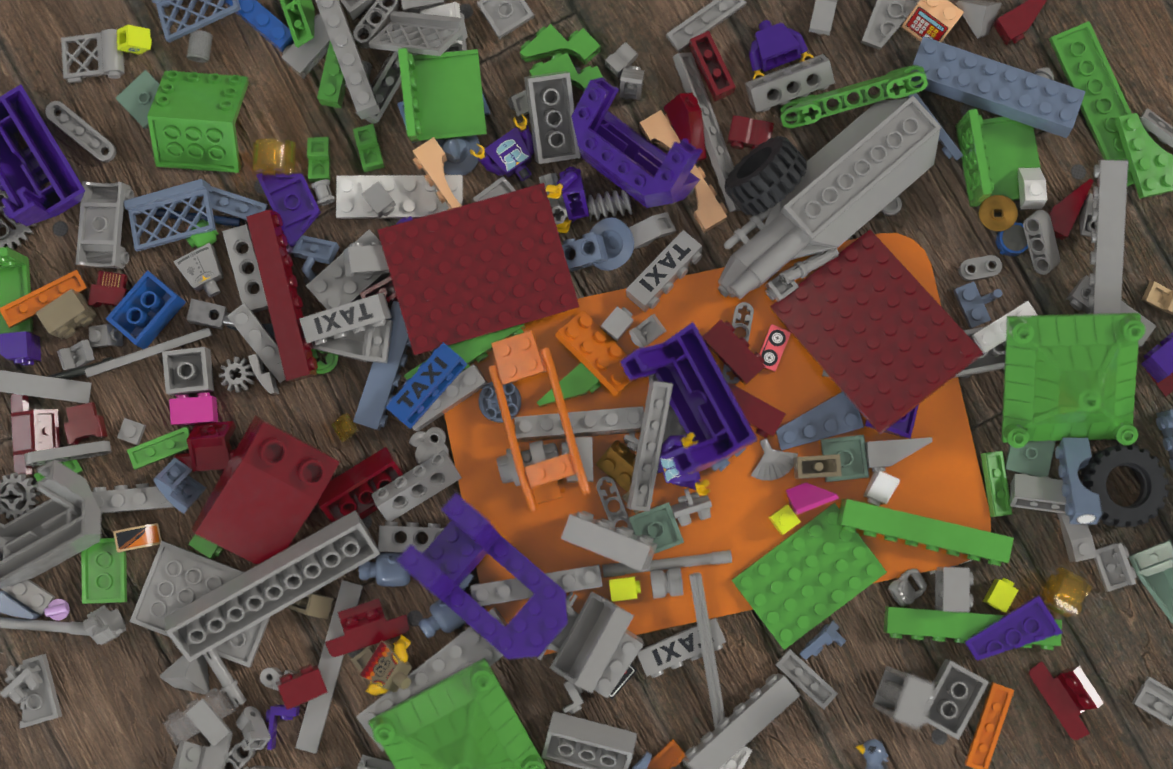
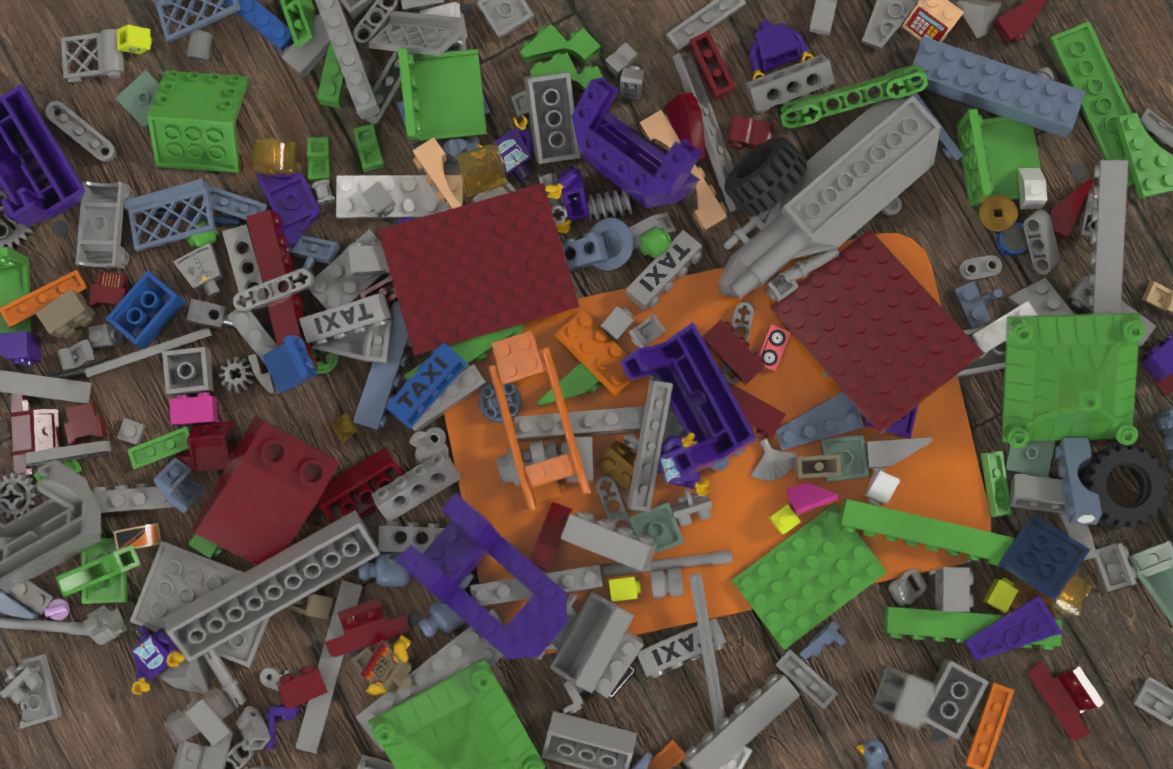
none -> bright green arch [55,545,141,597]
none -> torso [132,625,184,695]
none -> light grey beam [233,269,314,312]
none -> blue bracket [263,335,317,393]
none -> clear yellow plate [455,143,508,197]
none -> dark red slope [530,502,572,570]
none -> bright green head [638,226,671,258]
none -> dark blue plate [998,514,1091,601]
none -> light grey wing [1008,278,1073,315]

